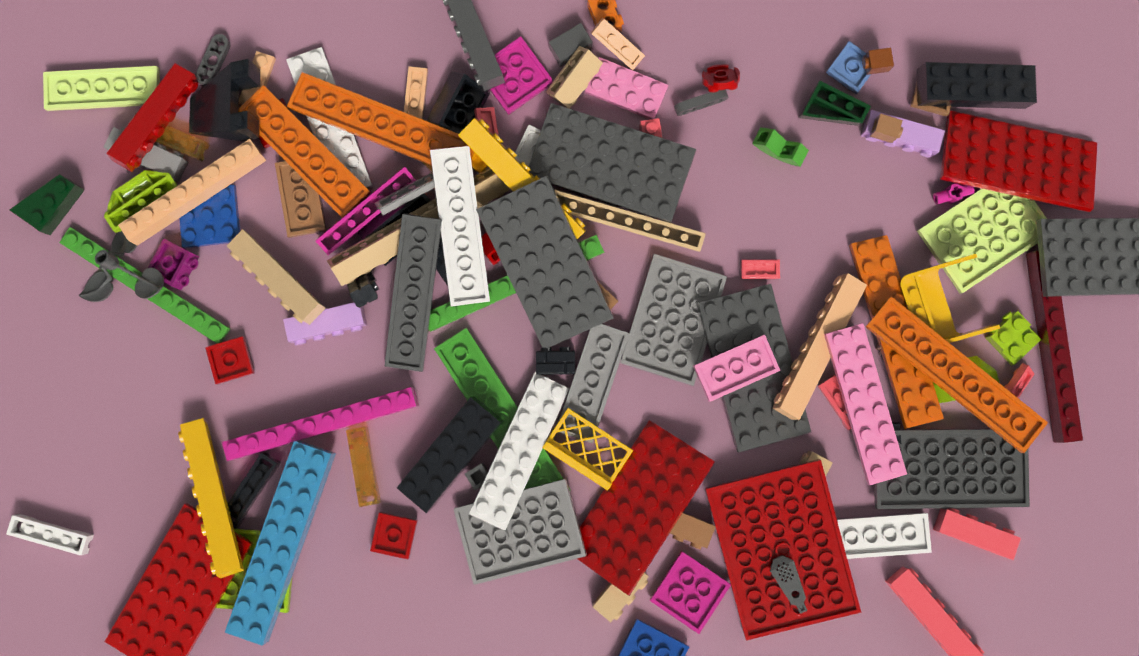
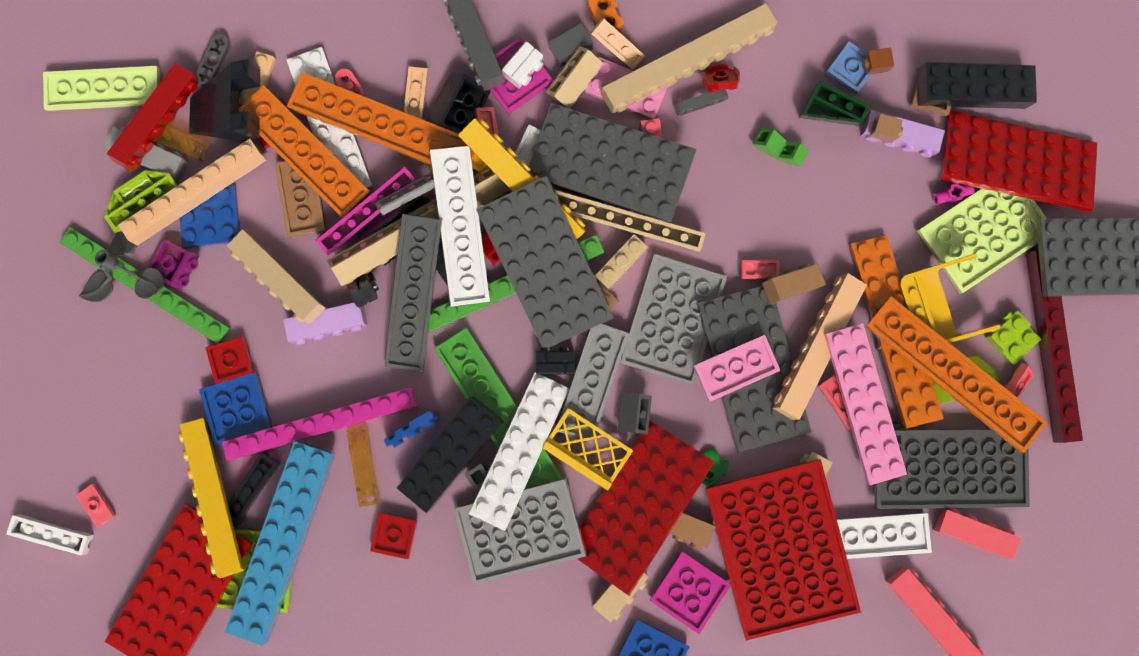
dark green wedge [9,174,84,236] -> none
dark grey piece [770,555,808,614] -> none
none -> coral plate [76,484,116,527]
none -> blue plate [199,372,272,445]
none -> coral plate [335,69,365,97]
none -> blue plate [384,410,440,448]
none -> white brick [501,41,544,89]
none -> tan brick [595,234,648,291]
none -> tan brick [601,4,777,113]
none -> dark grey brick [618,392,652,435]
none -> green plate [702,447,729,486]
none -> medium nougat brick [762,263,826,305]

